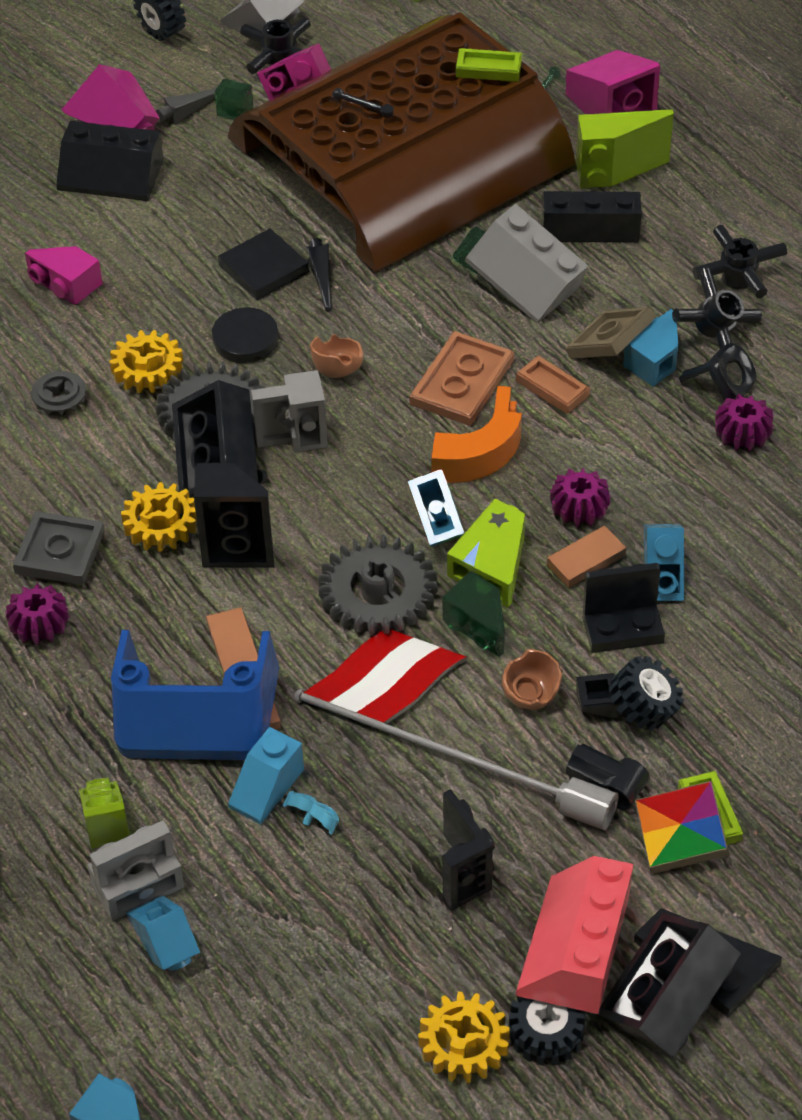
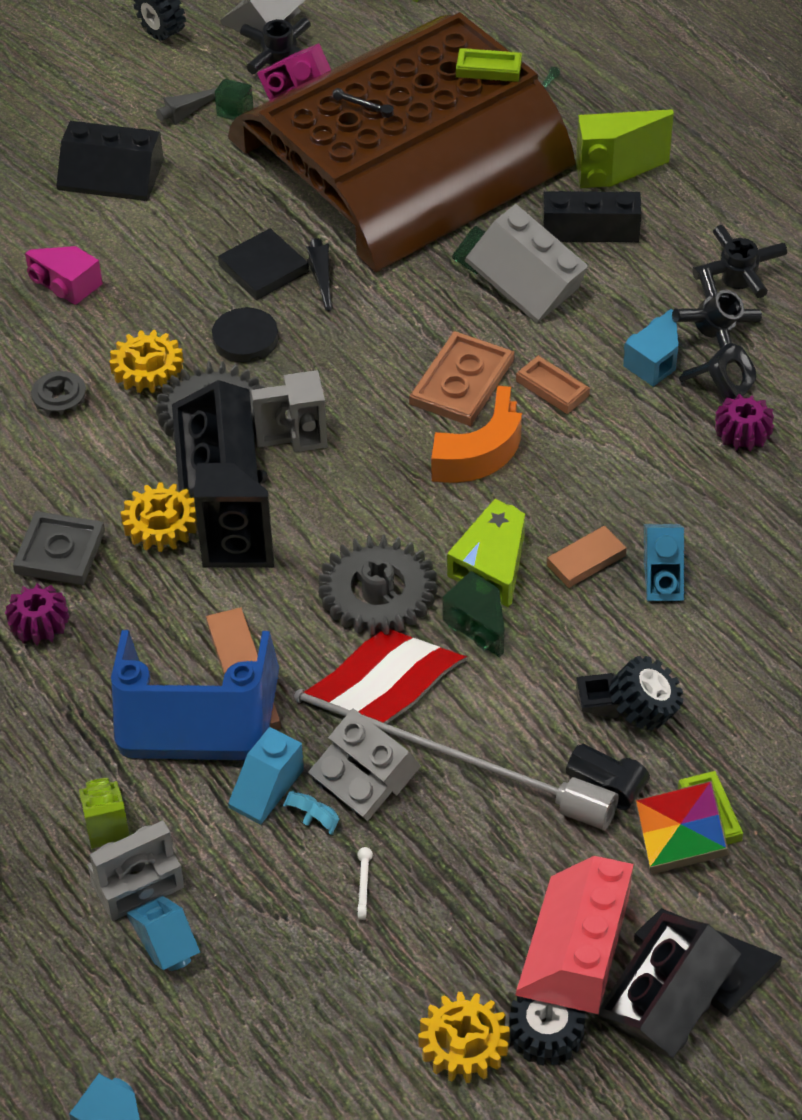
dark pink slope [61,64,160,131] -> none
nougat hair [309,334,364,378] -> none
slope [408,469,464,547] -> none
black bracket [442,789,495,911] -> none
nougat hair [501,649,562,710] -> none
magenta gear [550,467,611,527] -> none
dark pink slope [565,50,660,114] -> none
dark tan tile [565,307,656,358] -> none
black bracket [582,563,665,653] -> none
none -> light grey brick [308,708,421,821]
none -> white hinge [357,847,373,920]

